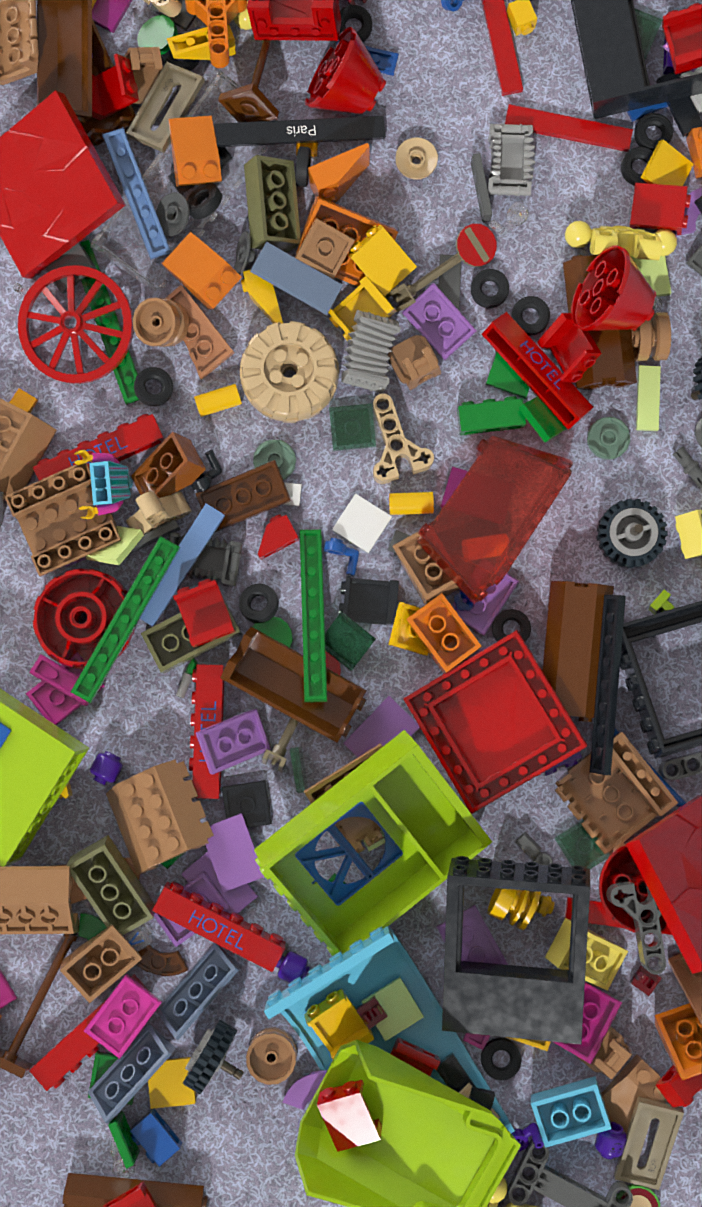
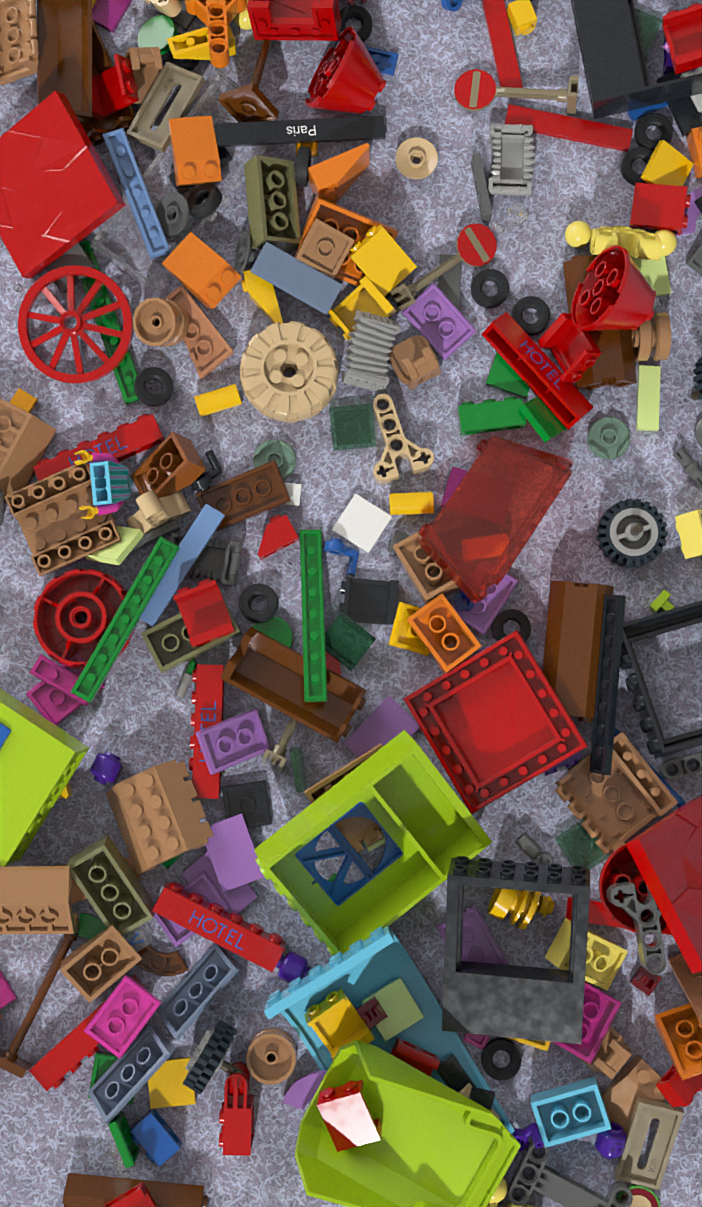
none -> red brick [219,1062,255,1156]
none -> piece [454,69,579,116]

